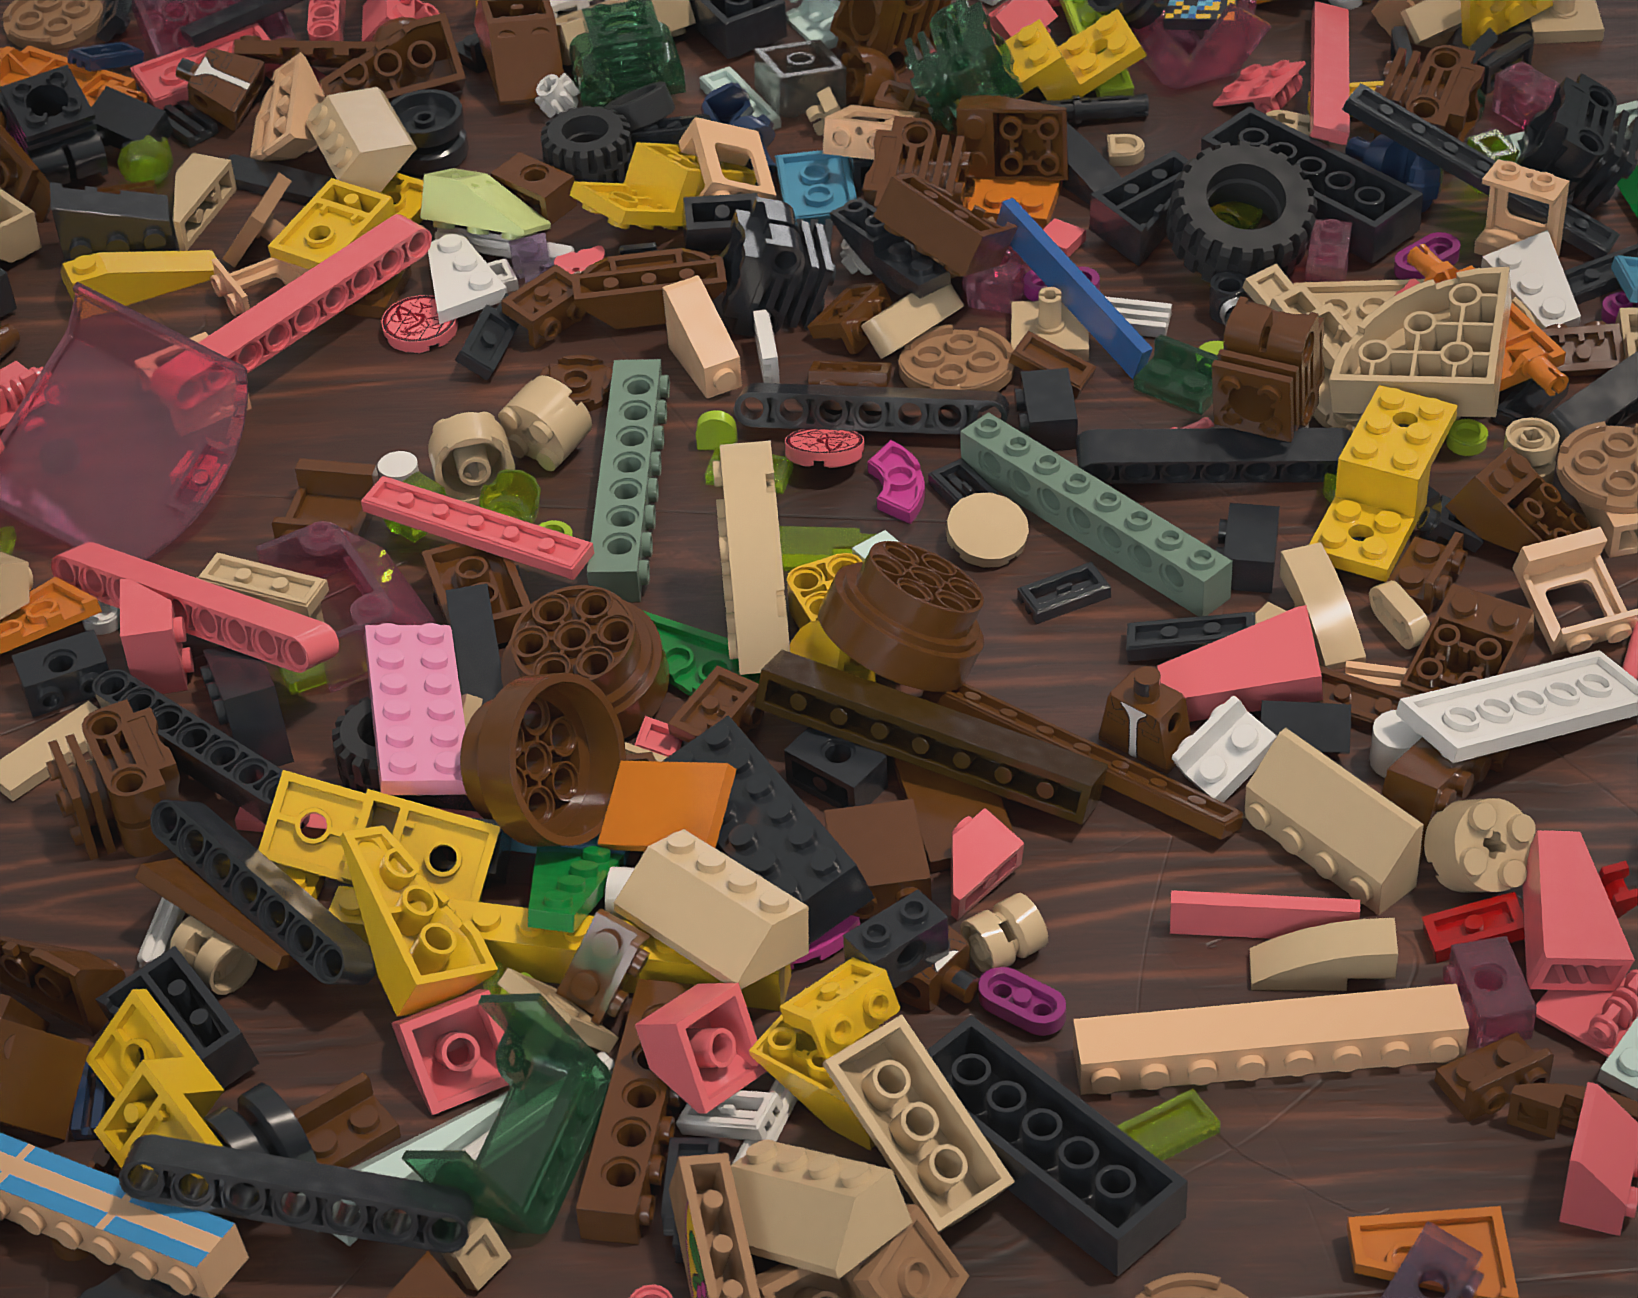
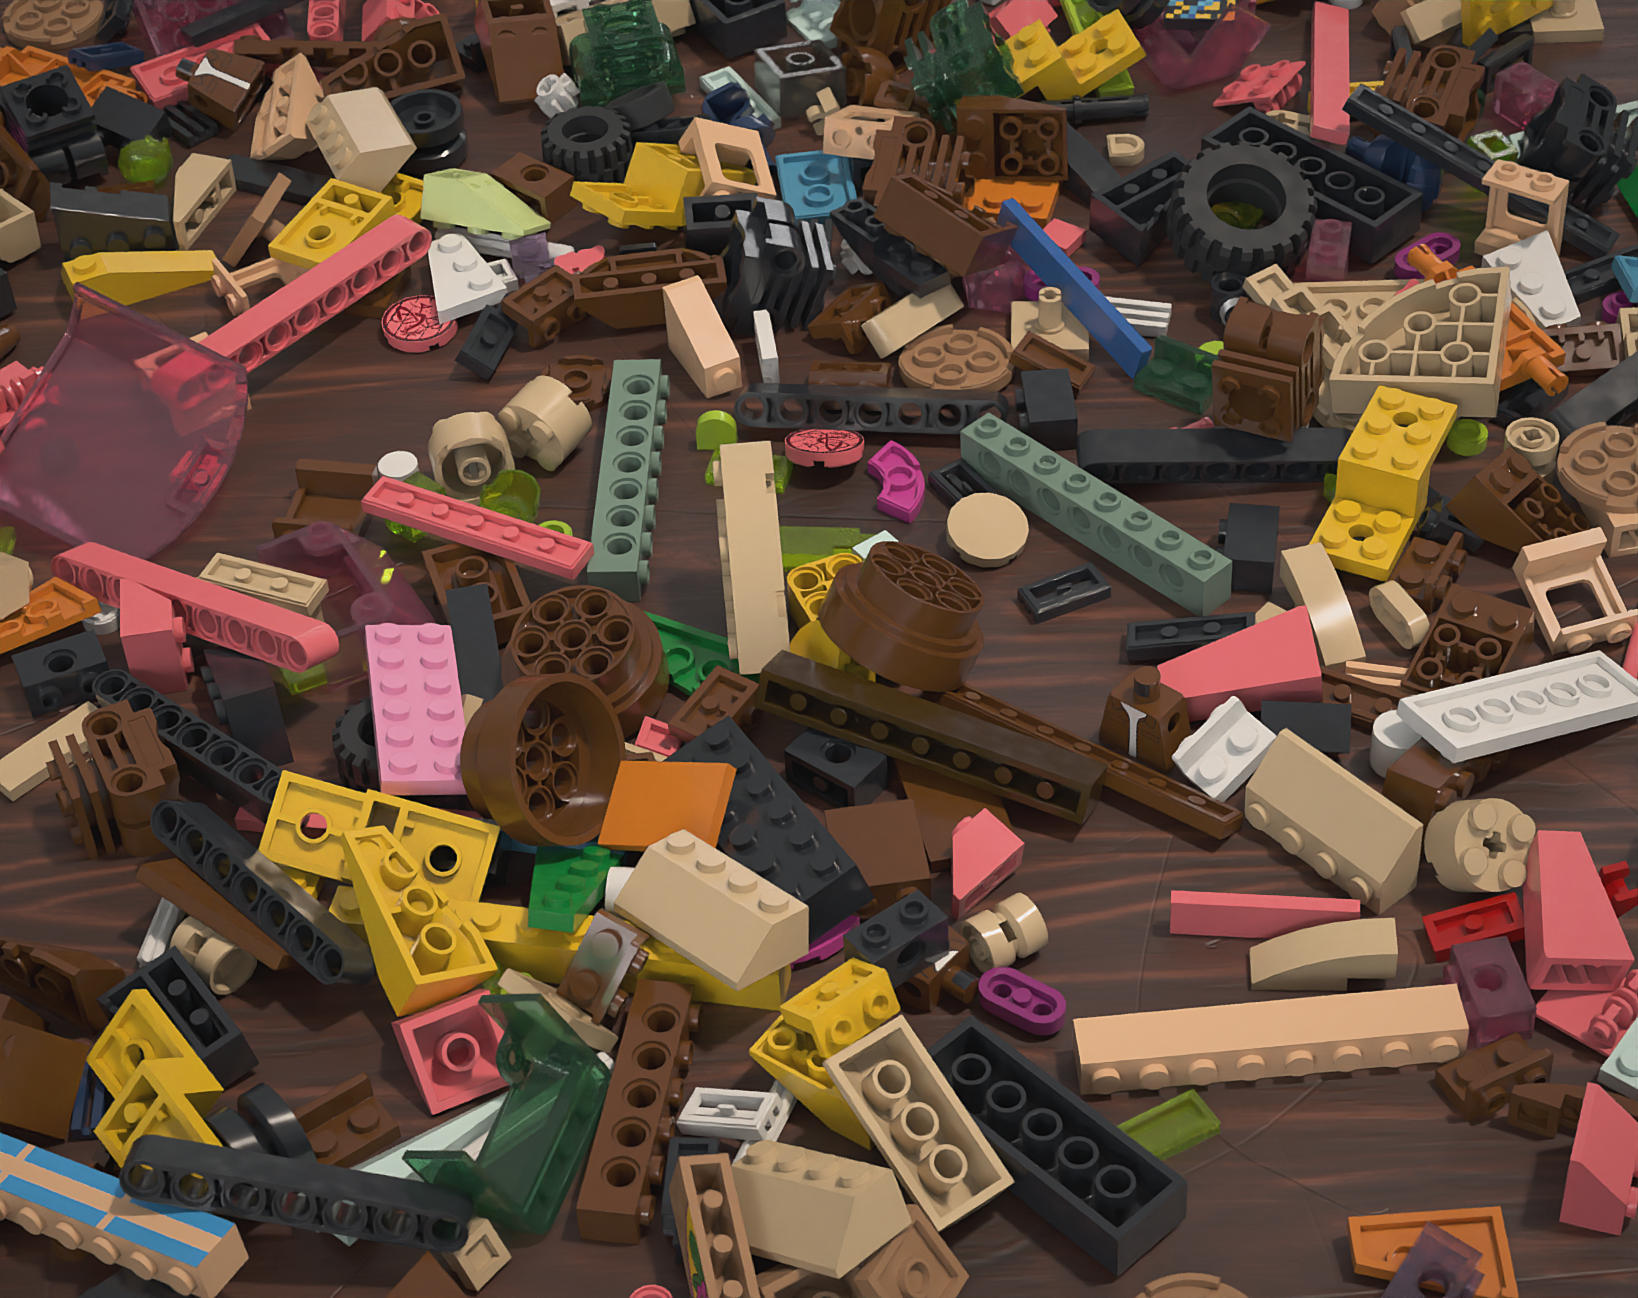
coral slope [635,983,767,1114] -> none

